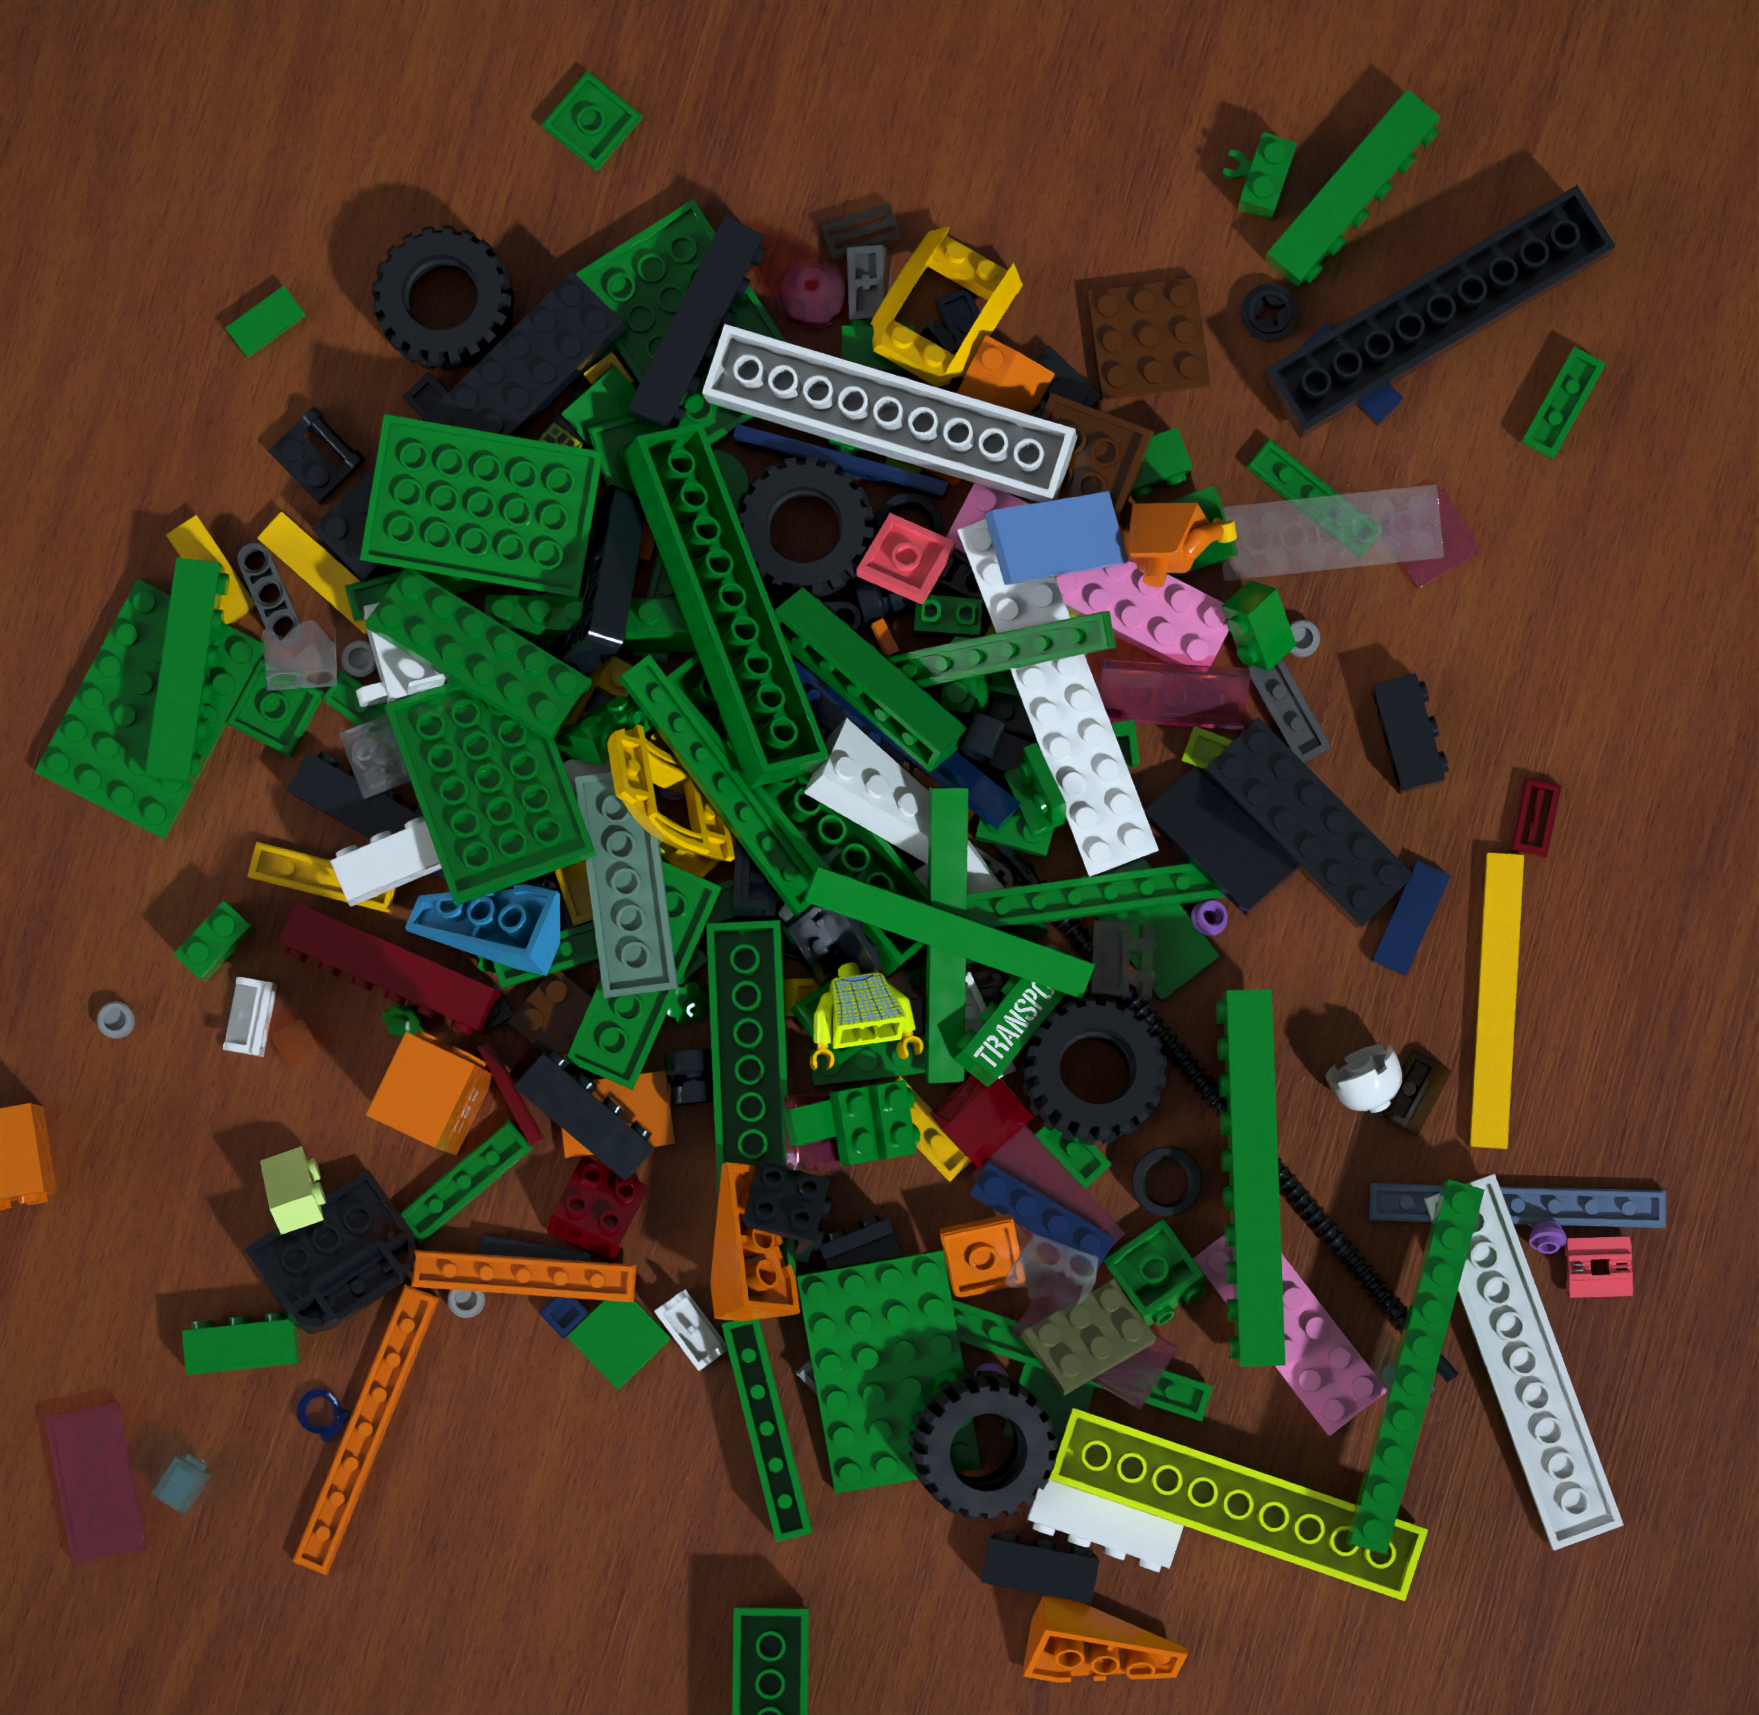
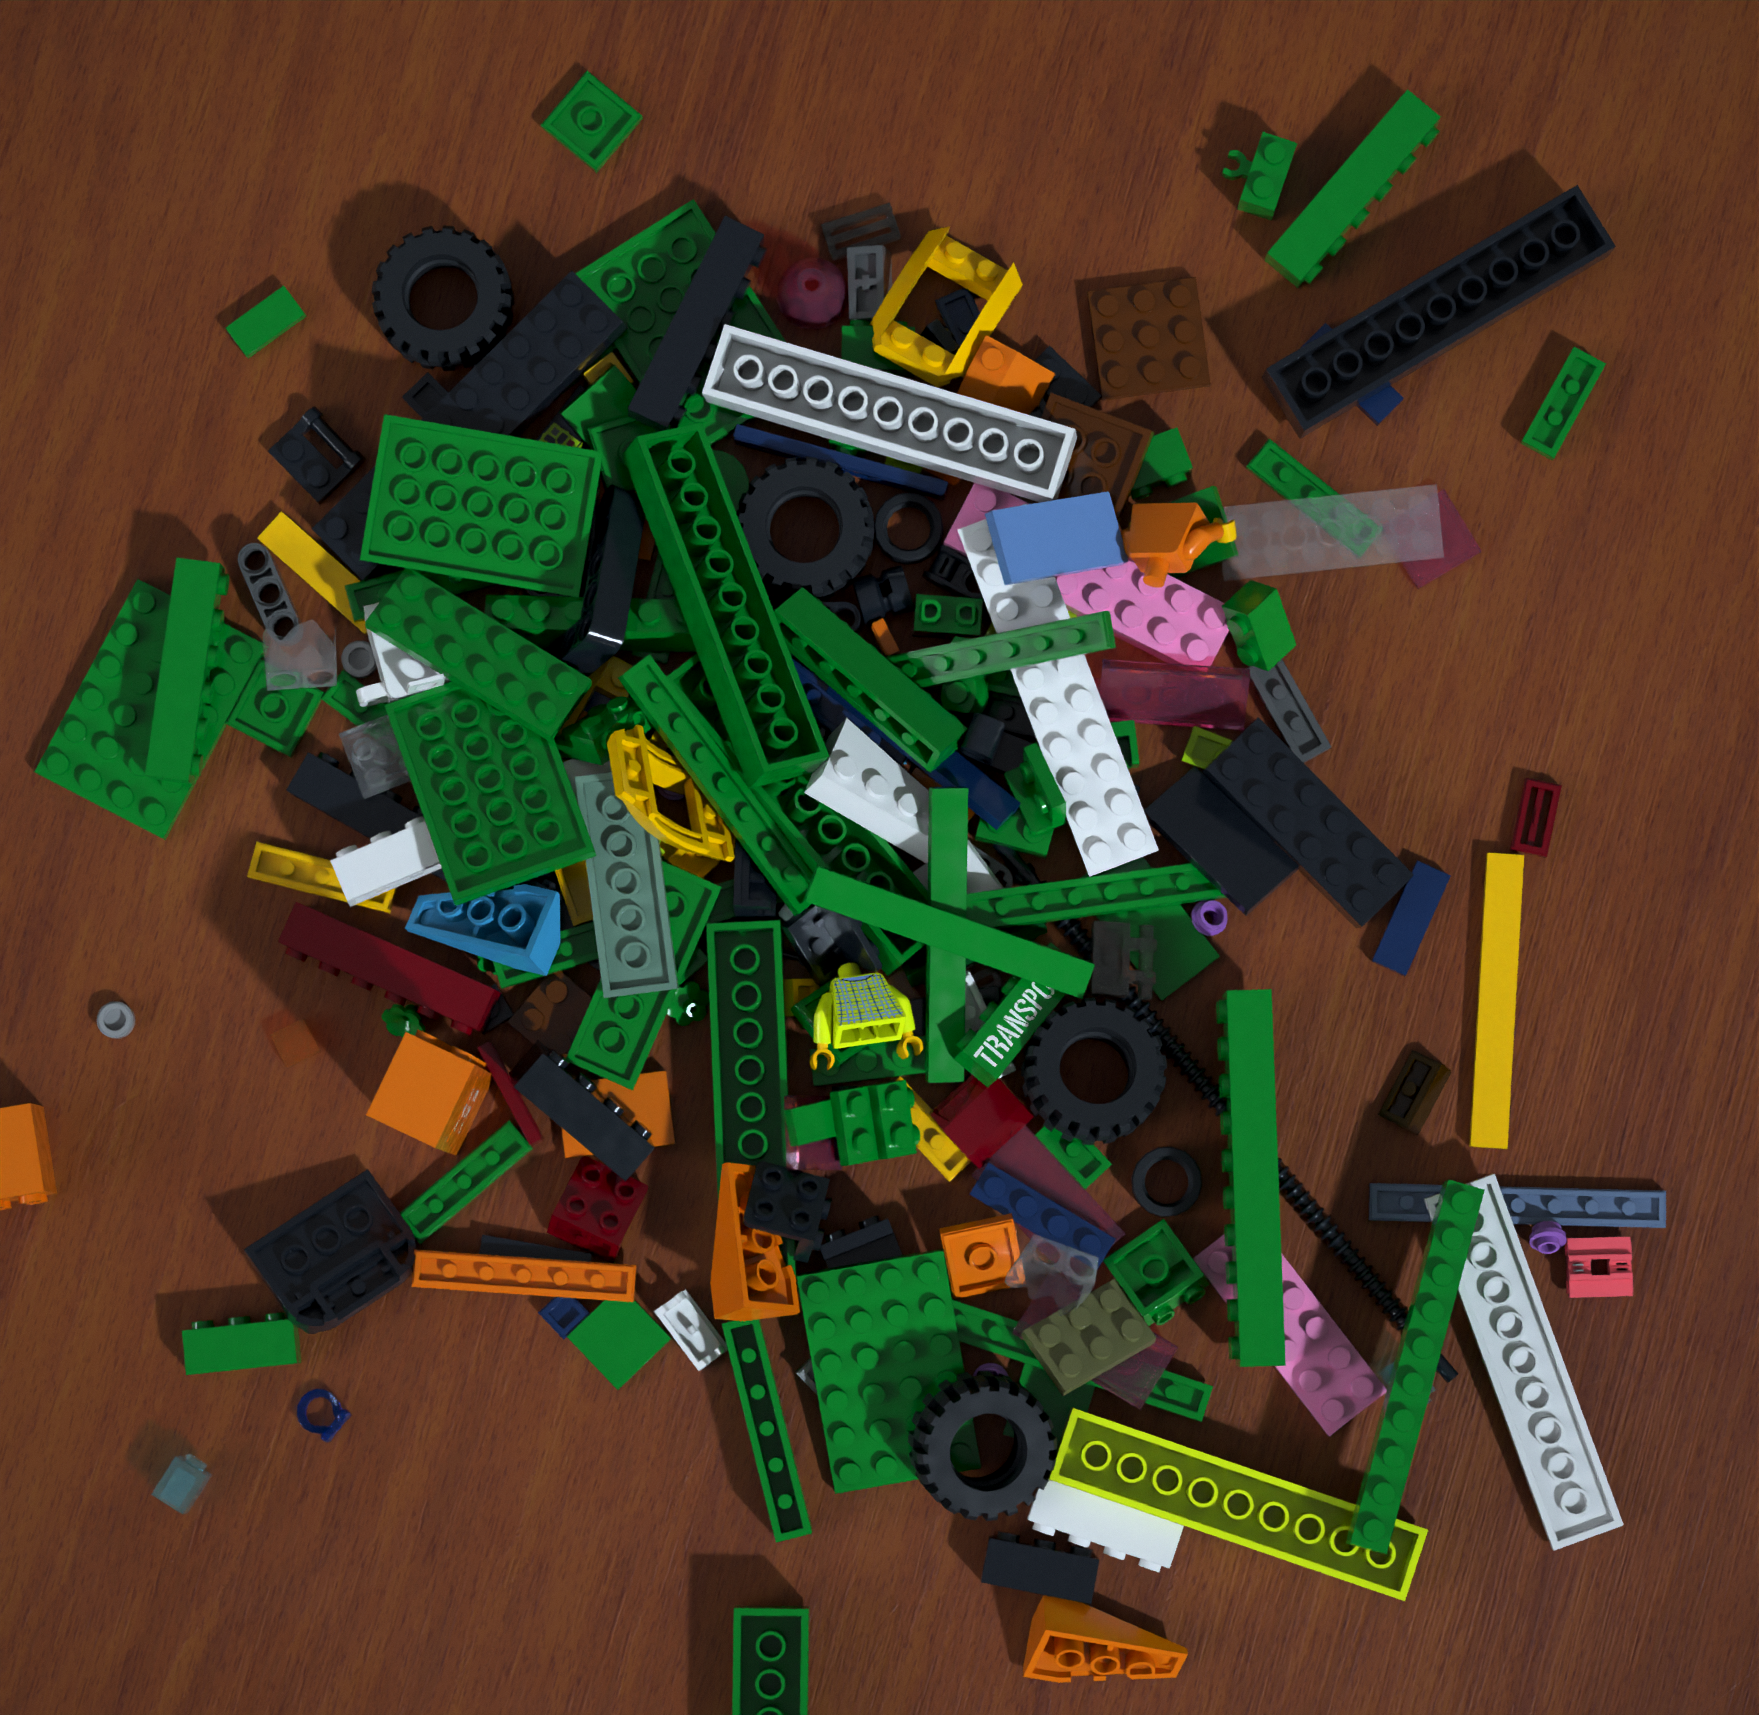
clear pink tile [44,1402,147,1564] -> none
yellow tile [166,515,256,626] -> none
green brick [173,901,256,982] -> none
white hinge [223,977,278,1057] -> none
yellowish green brick [260,1146,326,1235] -> none
orange tile [292,1284,440,1575] -> none
light grey tile [448,1290,486,1318] -> none
black wheel [664,1049,714,1106] -> none
coral plate [857,513,956,605] -> none
black gear [1241,283,1299,342] -> none
light grey tile [1289,620,1320,658] -> none
white cylinder [1326,1044,1402,1113] -> none
black brick [1370,673,1449,794] -> none

